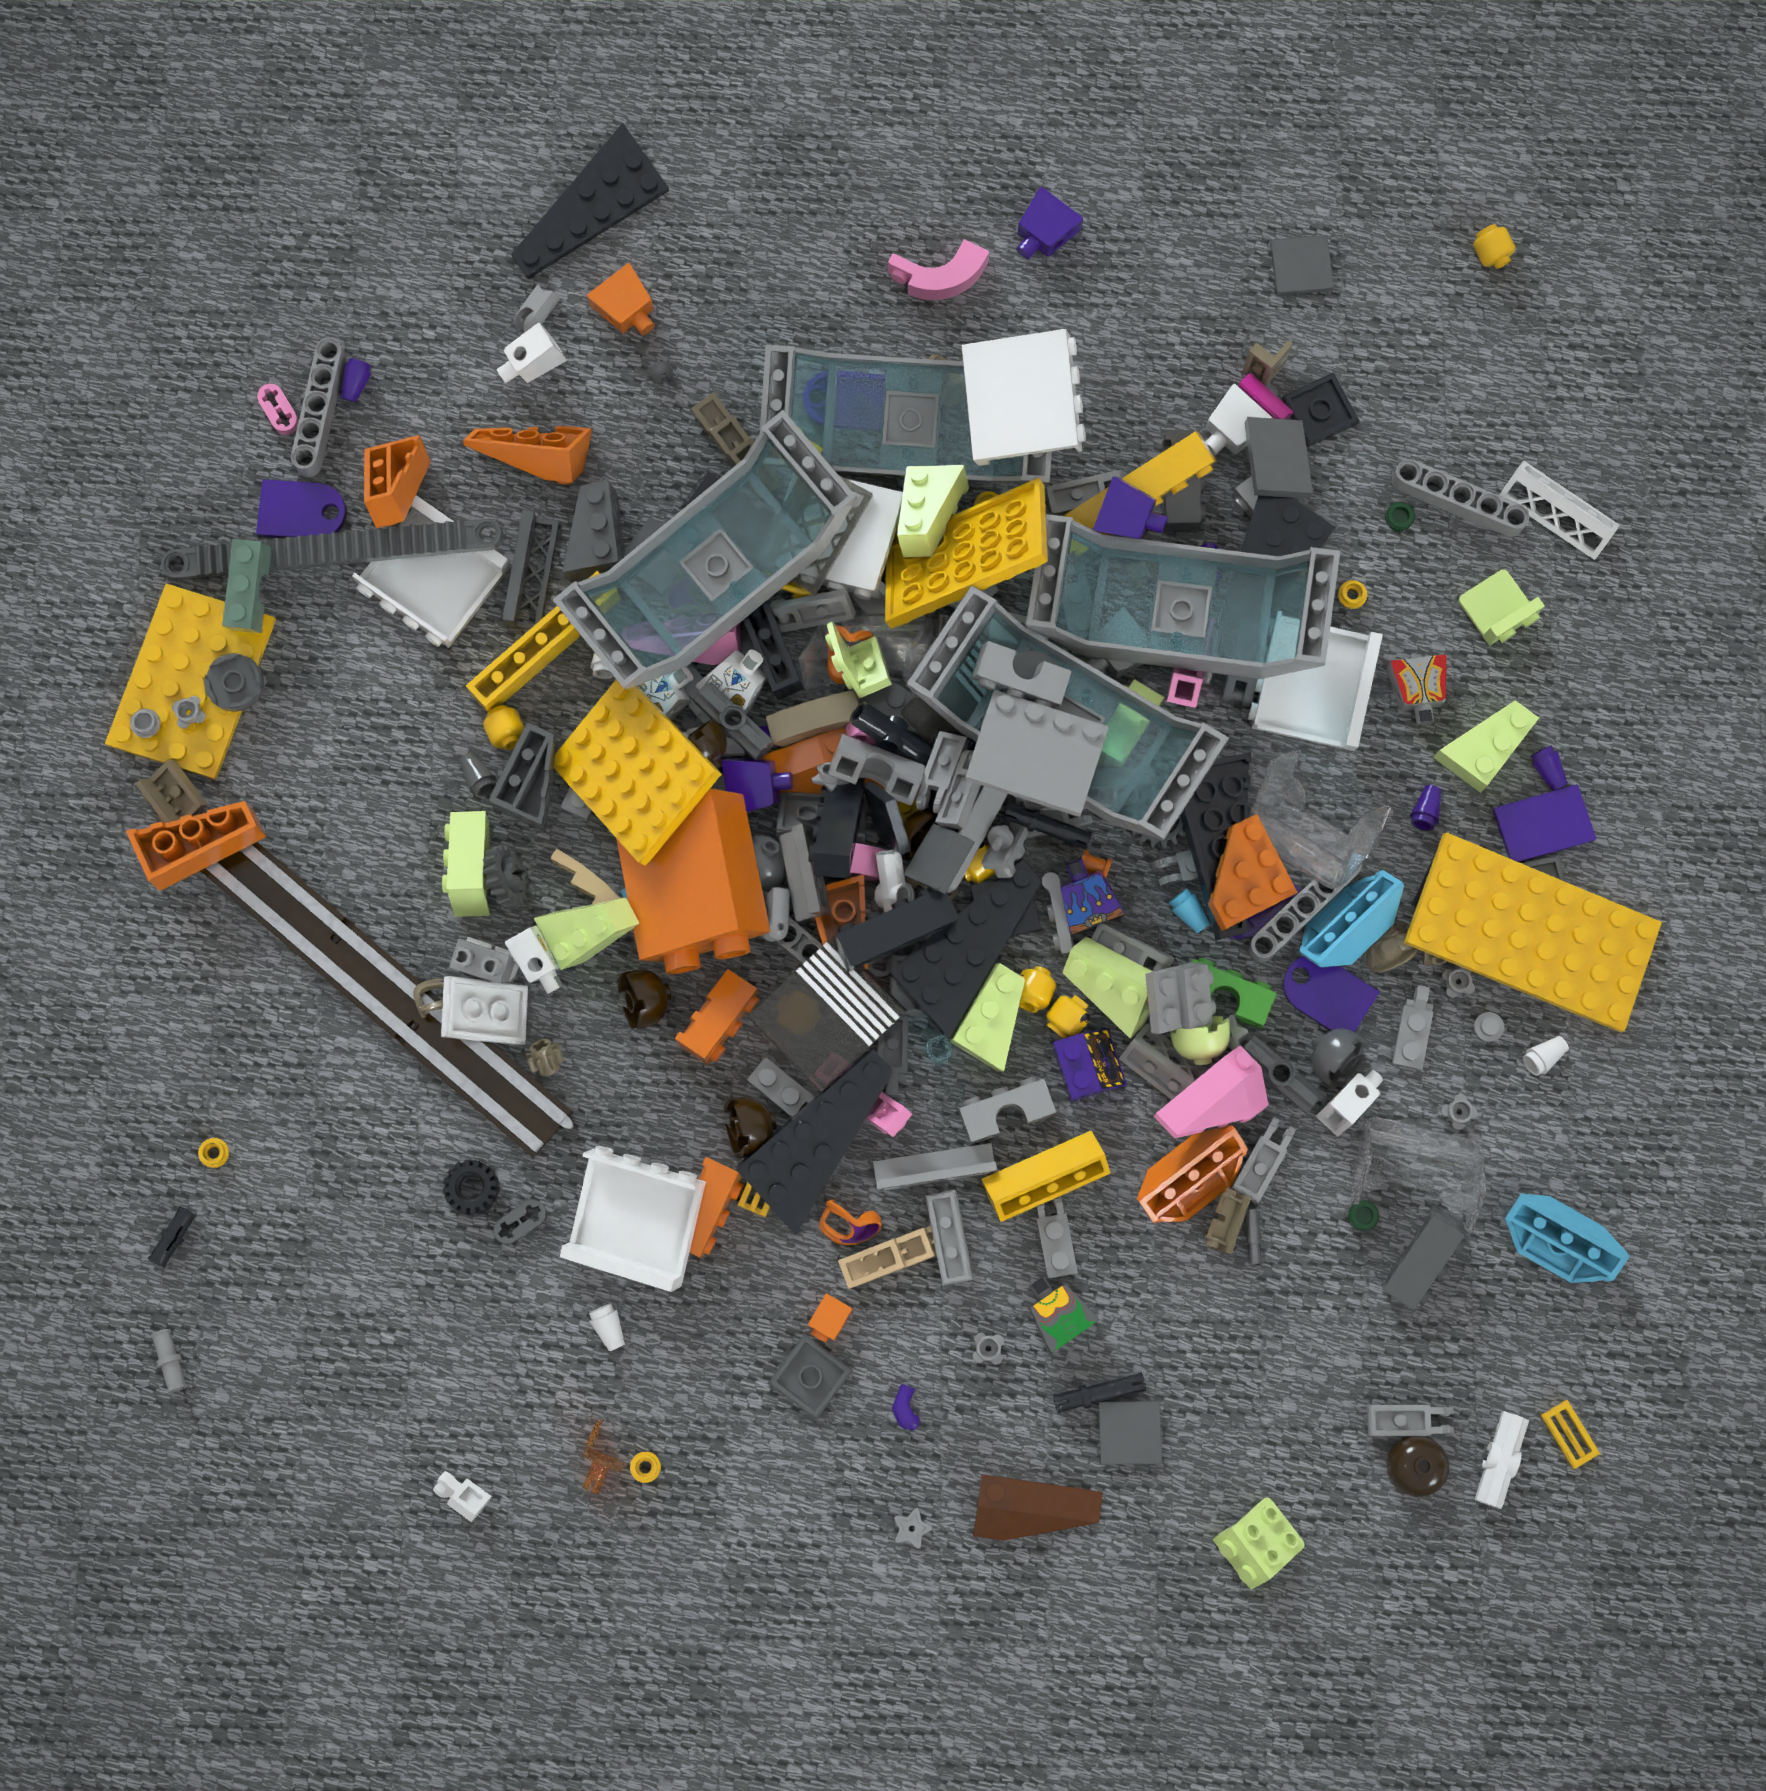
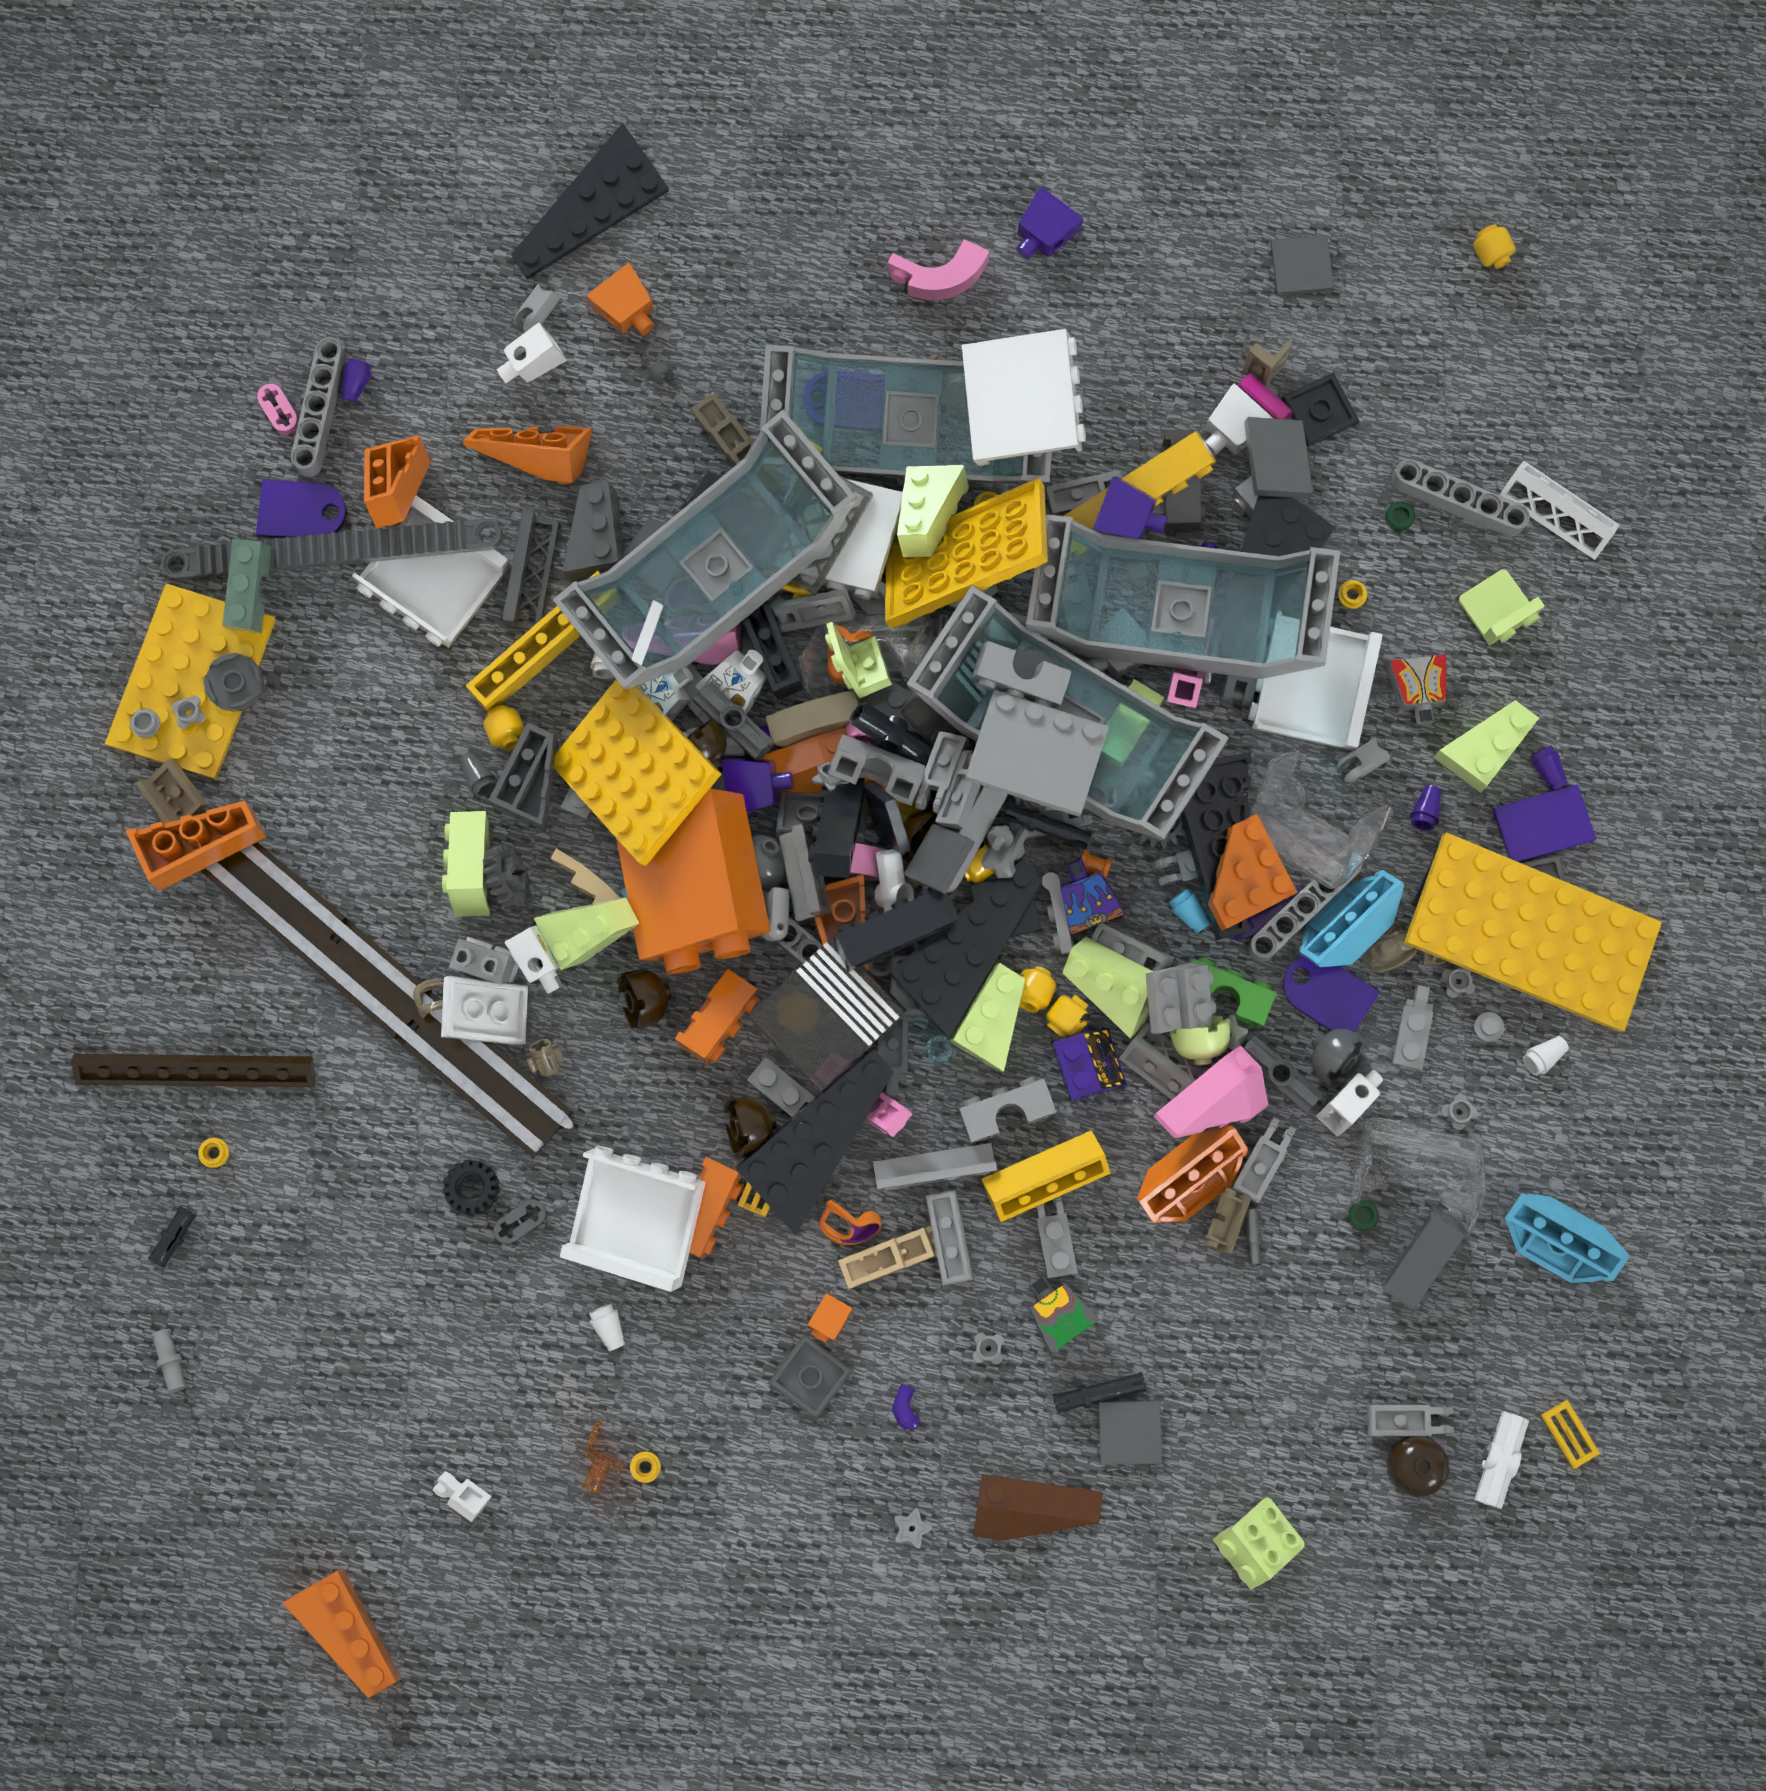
none -> dark brown plate [71,1054,316,1087]
none -> orange wedge [282,1569,402,1698]
none -> white sticker [631,600,663,665]
none -> light grey piece [1337,737,1390,783]

